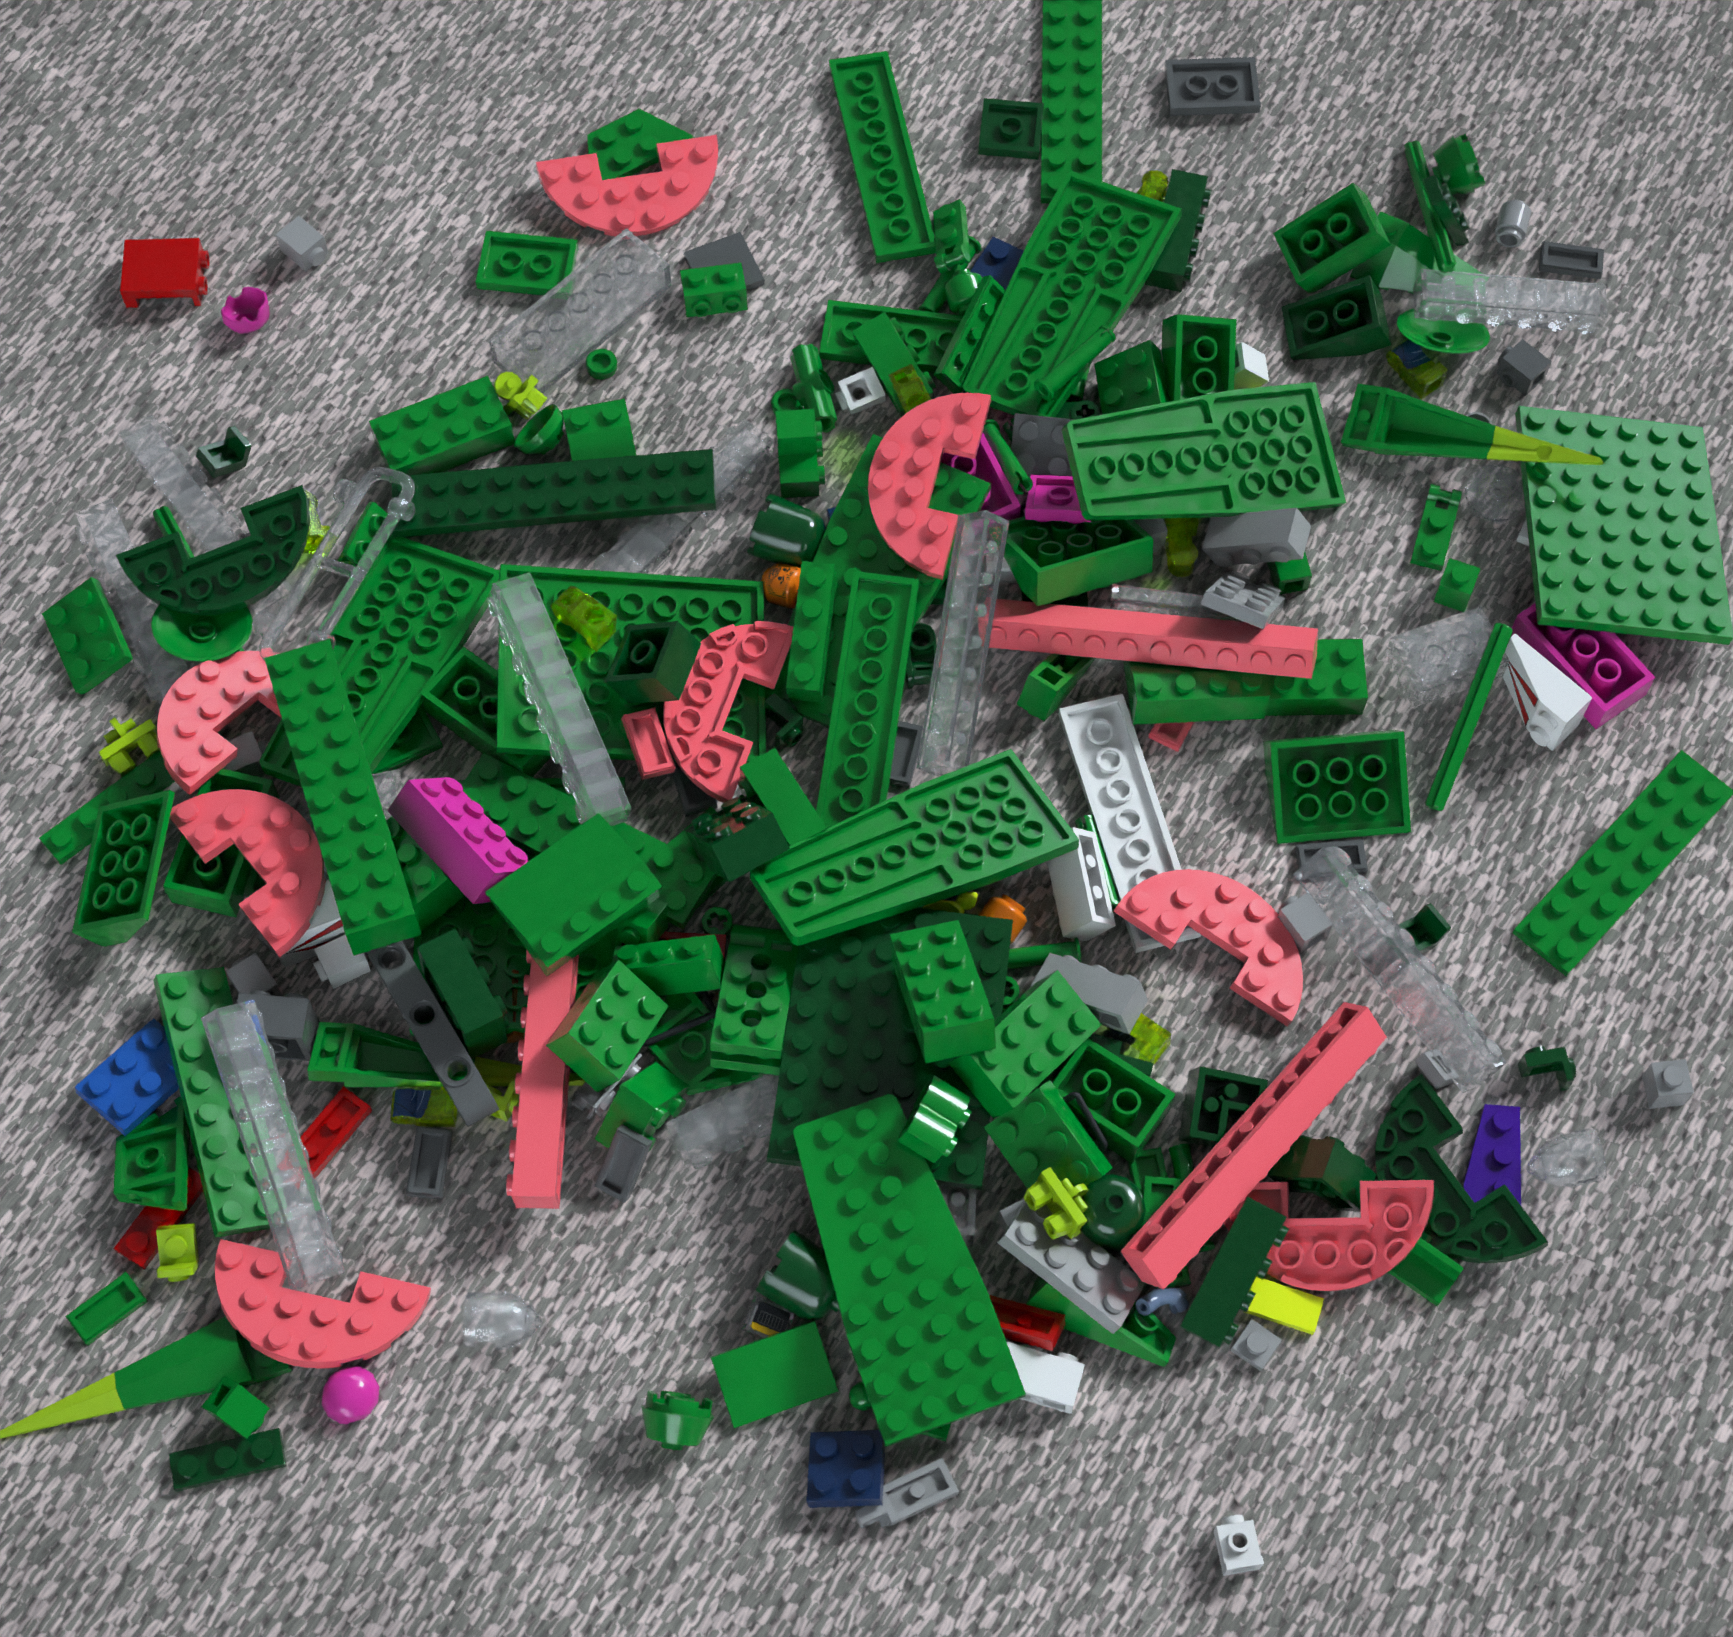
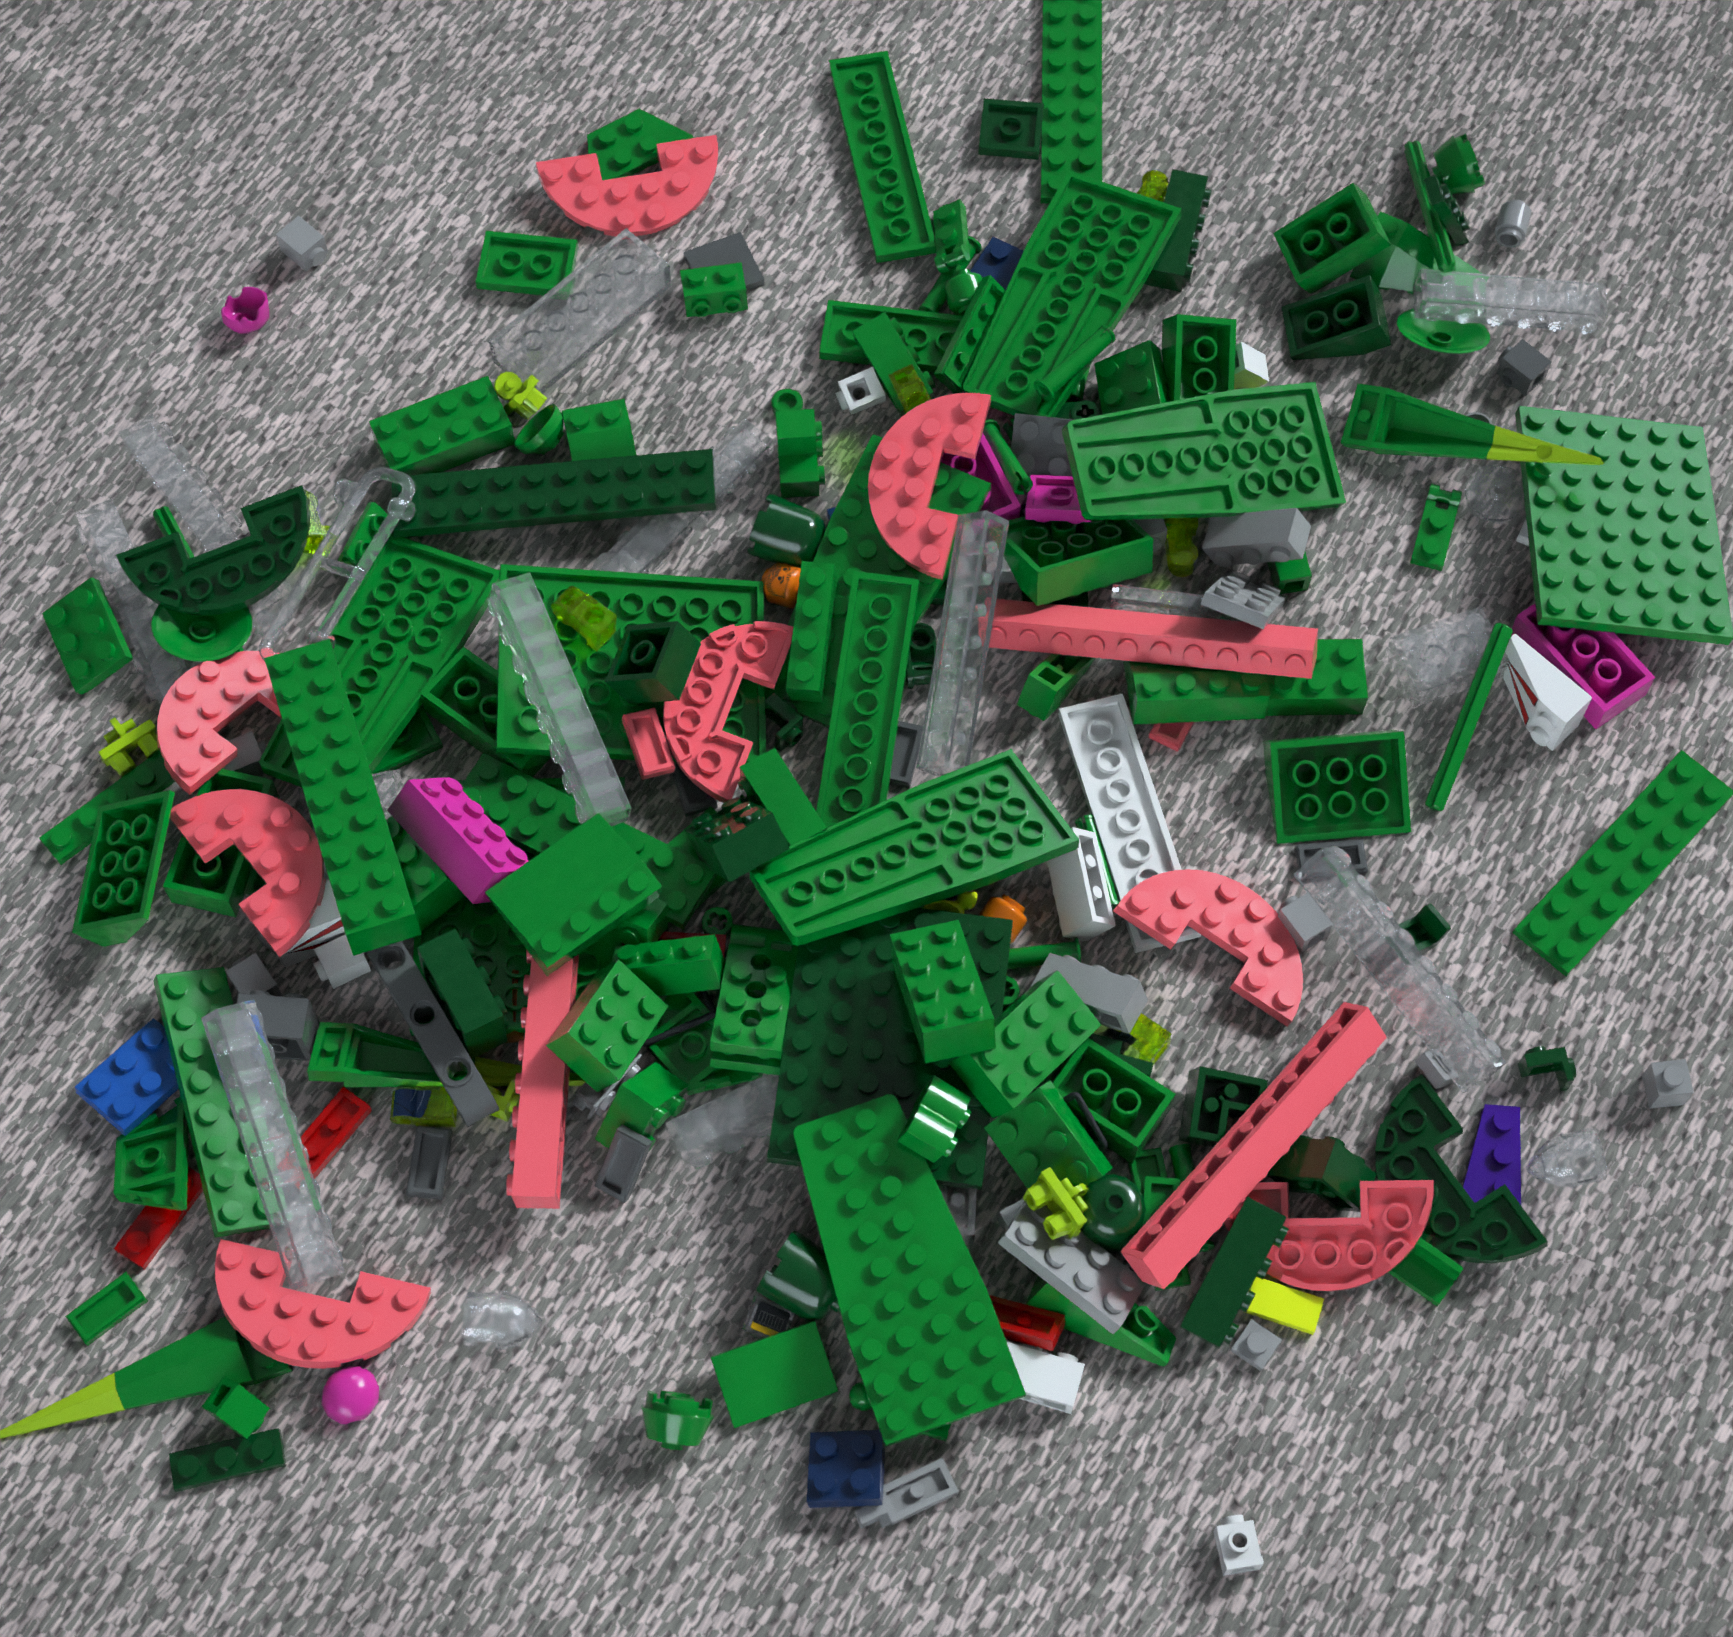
red panel [120,238,210,308] -> none
lime bracket [156,1223,199,1282] -> none
dark green bracket [196,426,251,478] -> none
green tile [585,349,617,380] -> none
green piece [790,344,837,433] -> none
sand blue arm [1135,1288,1189,1316] -> none
dark grey plate [1164,57,1261,116] -> none
clear neon green leg [1386,339,1448,400] -> none
green brick [1433,558,1481,612] -> none
dark grey tile [1539,241,1604,279] -> none

